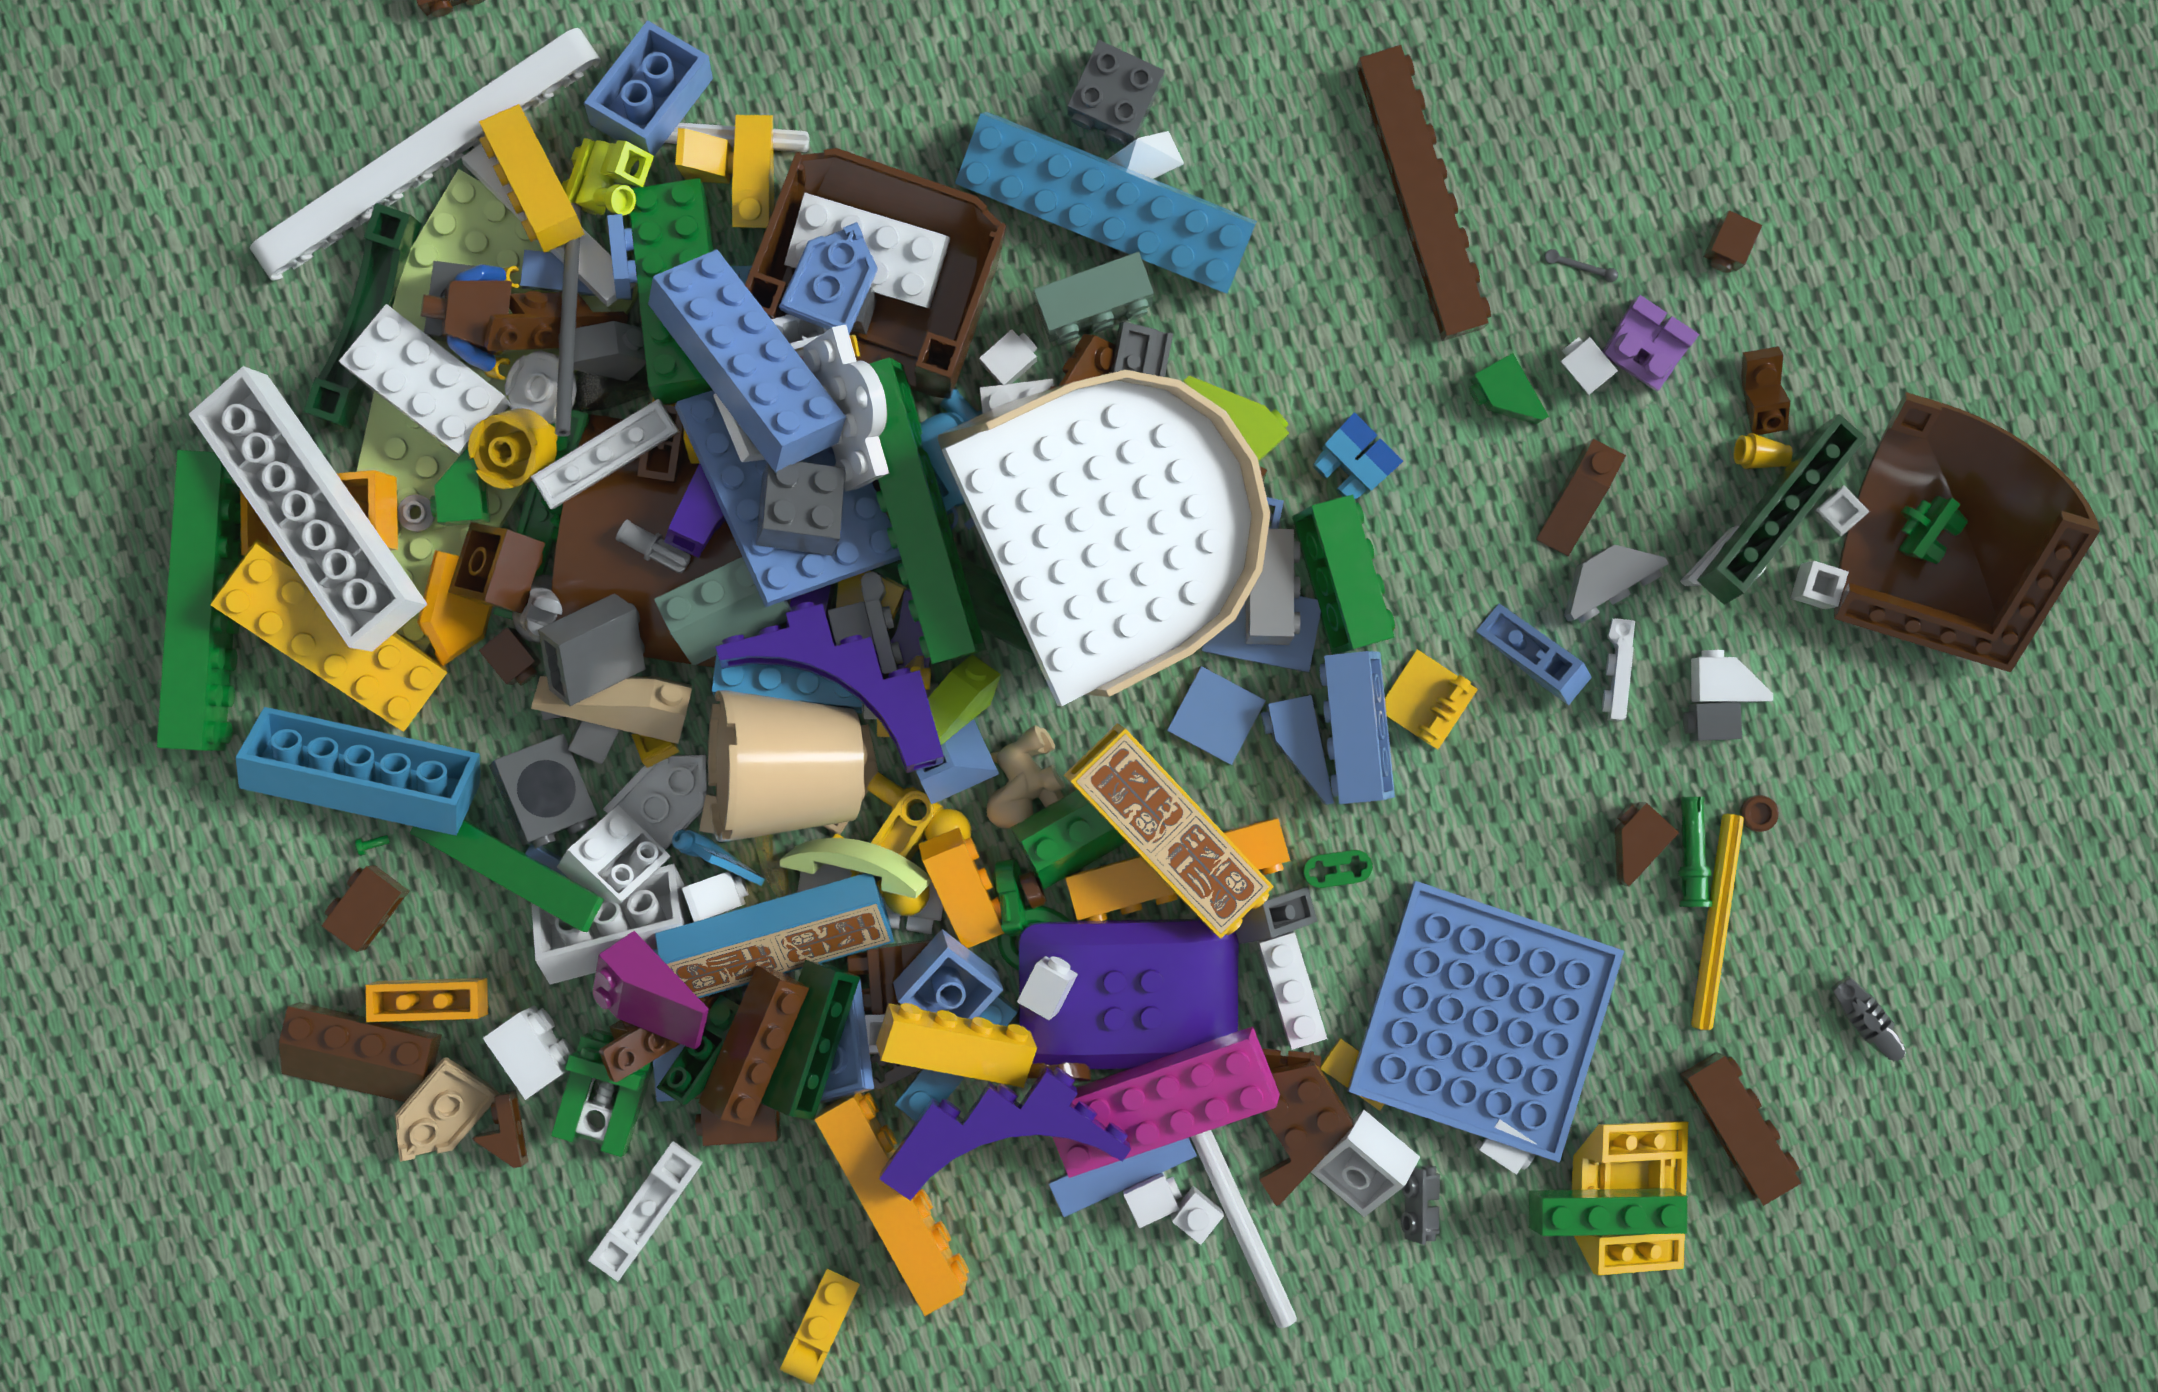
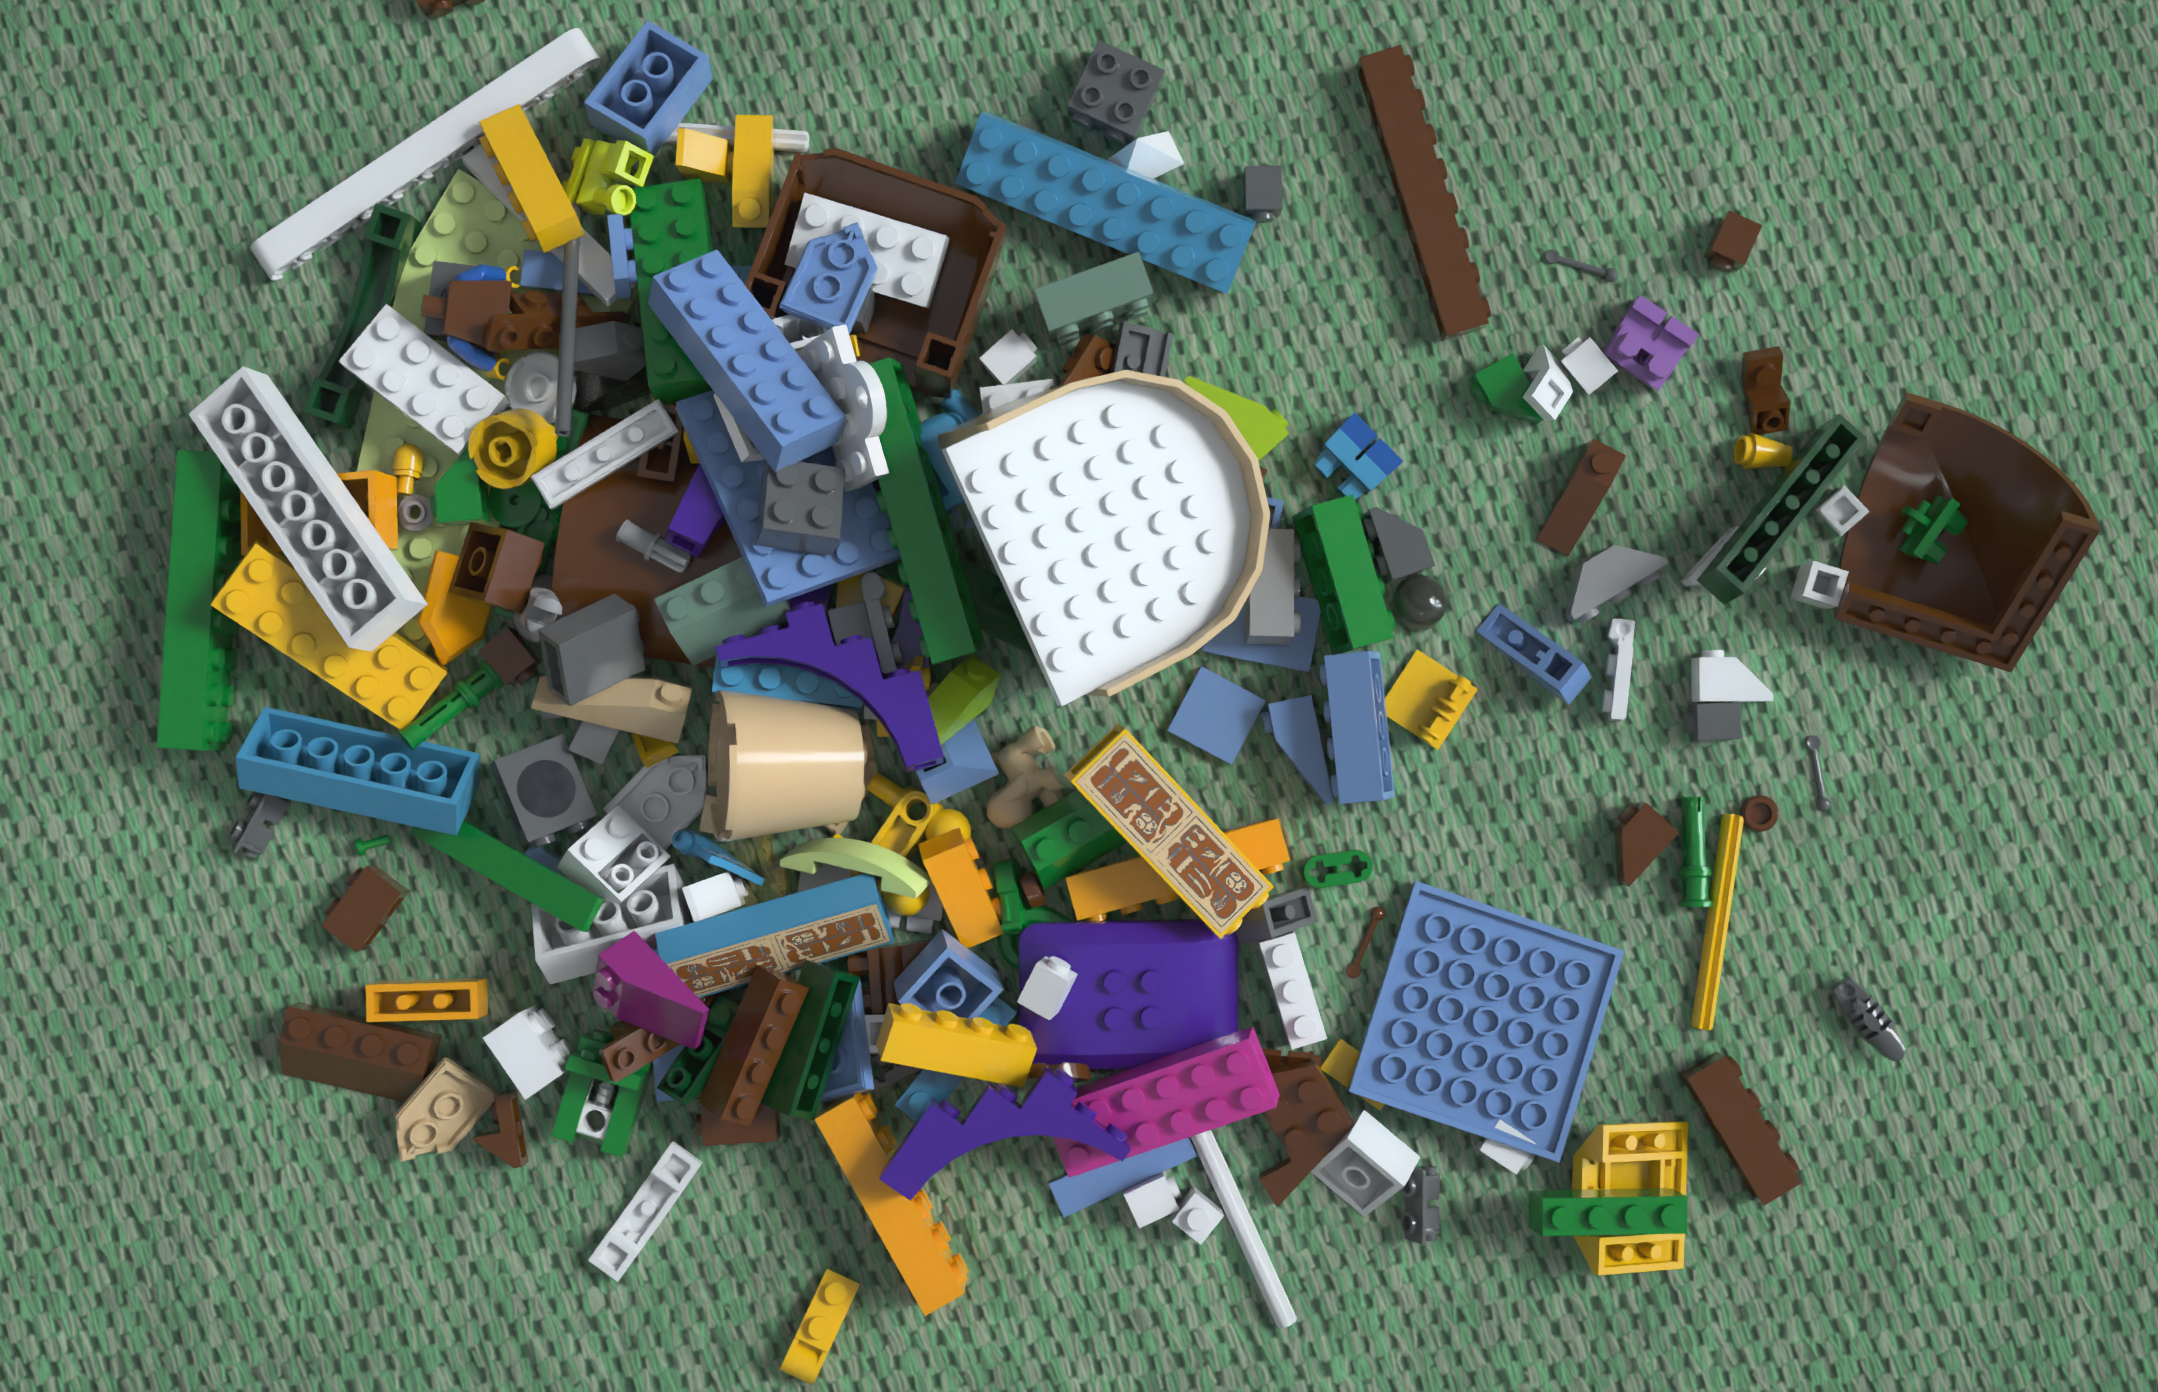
none -> dark grey hinge [229,791,291,859]
none -> yellow cylinder [392,443,424,496]
none -> green pin [398,660,504,751]
none -> green piece [488,481,541,528]
none -> dark grey brick [1243,165,1283,223]
none -> reddish brown hinge [1346,906,1385,978]
none -> dark grey slope [1362,507,1435,585]
none -> clear smoke hair [1390,574,1448,633]
none -> white slope [1523,345,1573,421]
none -> dark grey hinge [1805,735,1831,811]

